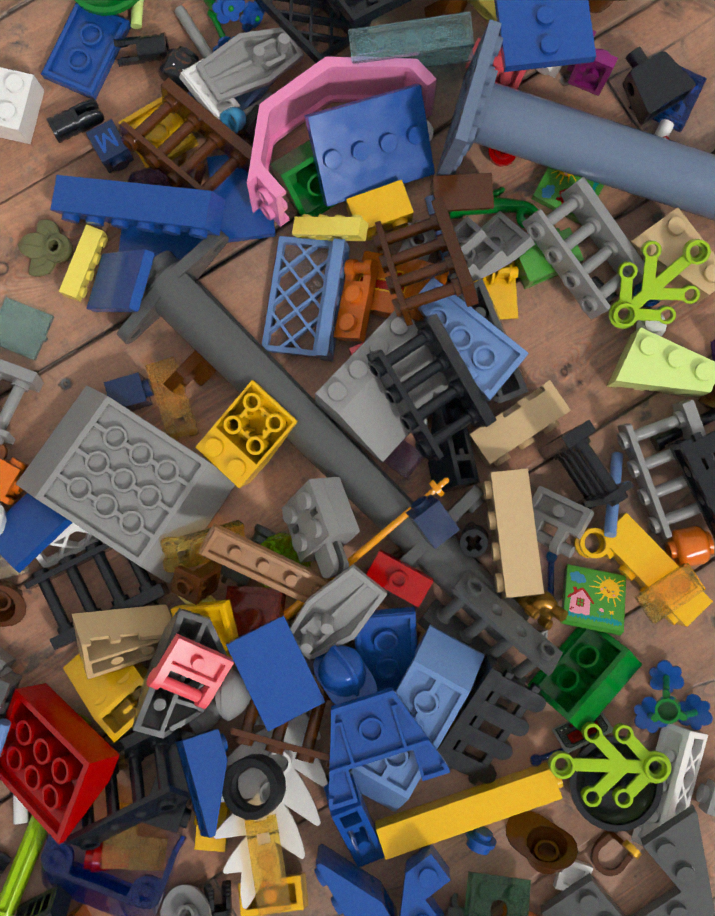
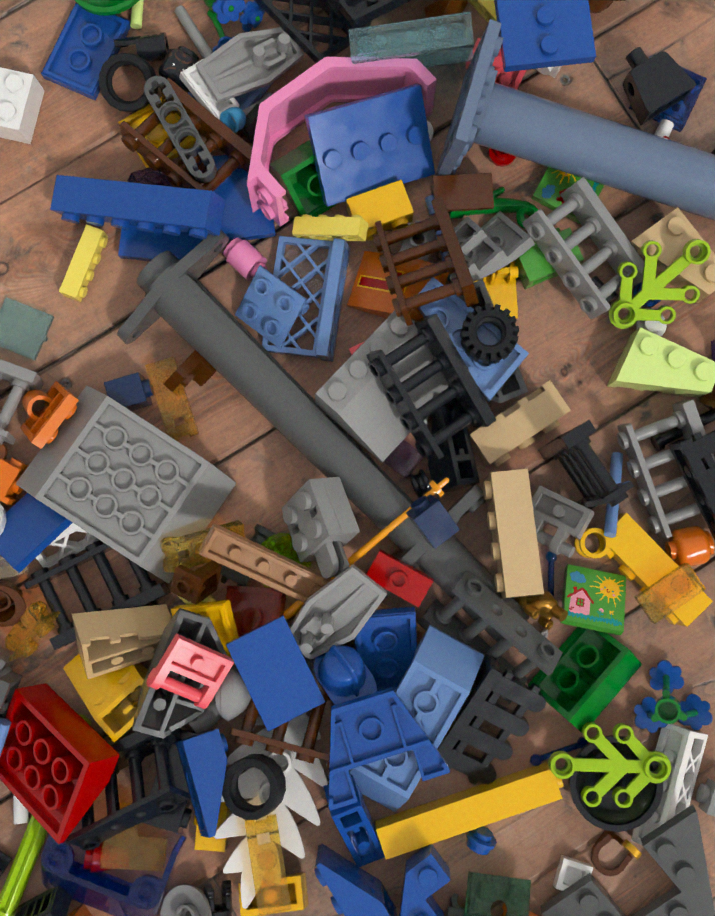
olive plate [18,219,73,277] -> none
black hinge [47,99,105,143] -> none
dark blue brick [86,119,134,173] -> none
blue tile [86,249,155,312] -> none
yellow slope [195,380,298,488] -> none
orange plate [333,259,378,342] -> none
black hinge [460,522,489,557] -> none
reddish brown piece [506,811,578,874] -> none
sticker [552,712,613,753] -> none
magenta bracket [567,30,618,96] -> none
none -> clear yellow hinge [5,601,61,661]
none -> orange plate [20,381,79,449]
none -> black tyre [99,53,158,112]
none -> dark grey beam [144,76,217,183]
none -> bright pink brick [223,237,267,281]
none -> medium blue hinge [235,265,309,348]
none -> black bush [408,469,432,498]
none -> black tyre [460,303,519,365]

